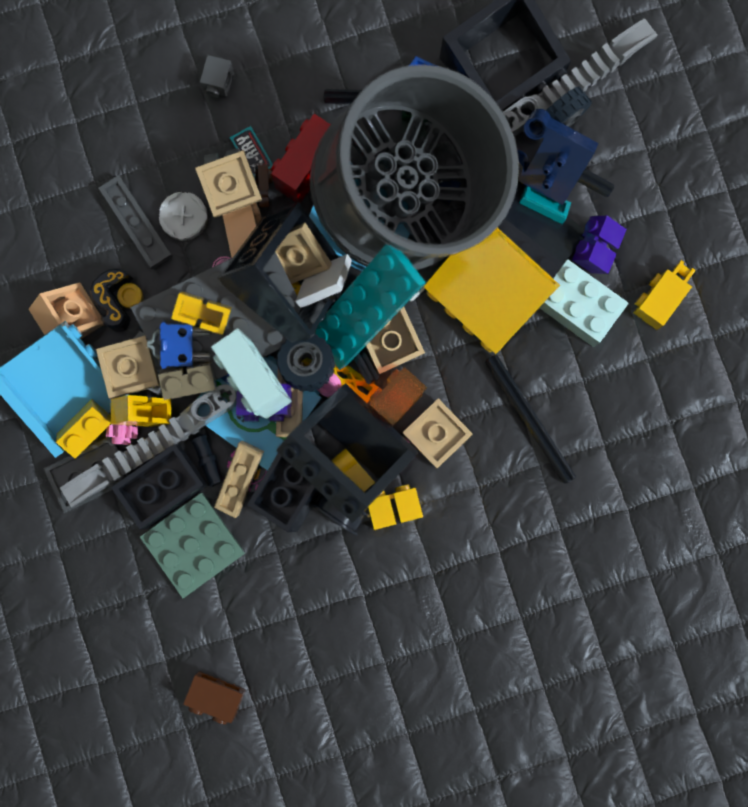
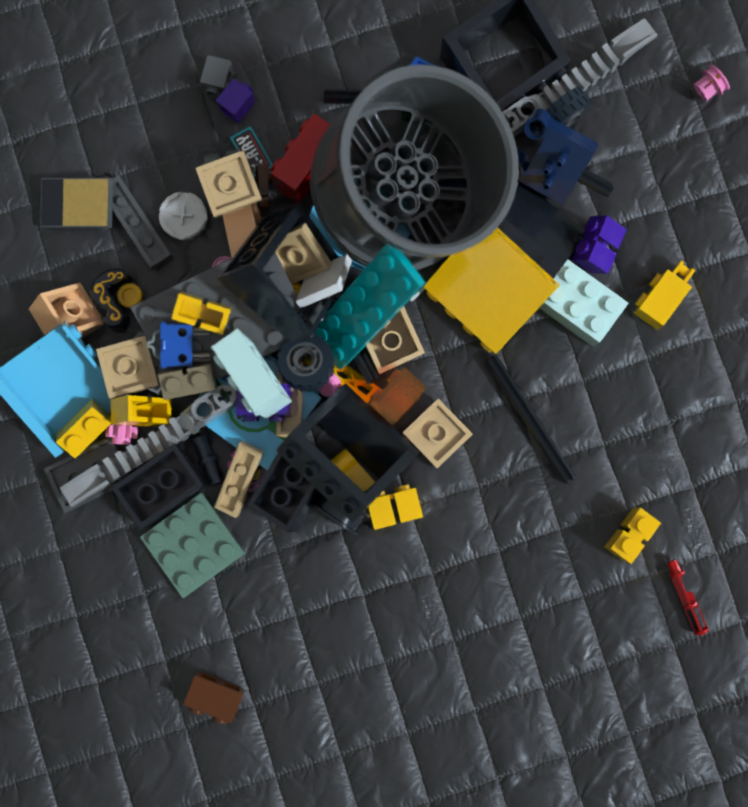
teal tile [519,185,571,224] -> none
none -> tile [40,178,113,228]
none -> dark purple brick [216,79,255,124]
none -> yellow piece [604,508,661,564]
none -> red piece [667,559,709,636]
none -> bright pink piece [693,64,730,101]

